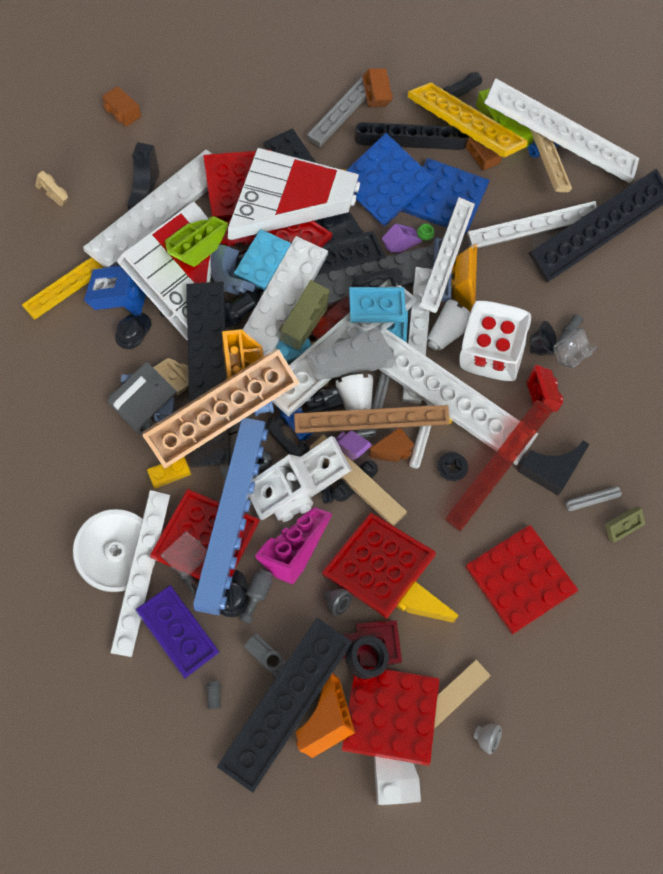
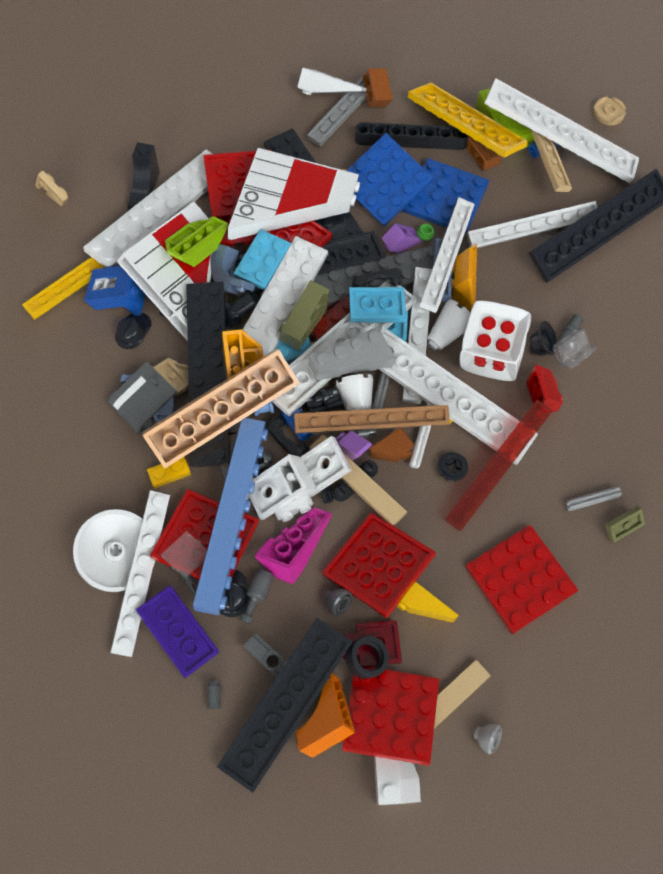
dark orange brick [102,86,141,127] -> none
black piece [443,72,482,98] -> none
black arch [518,441,590,496] -> none
none -> white wedge [297,68,367,95]
none -> tan tile [593,97,626,125]

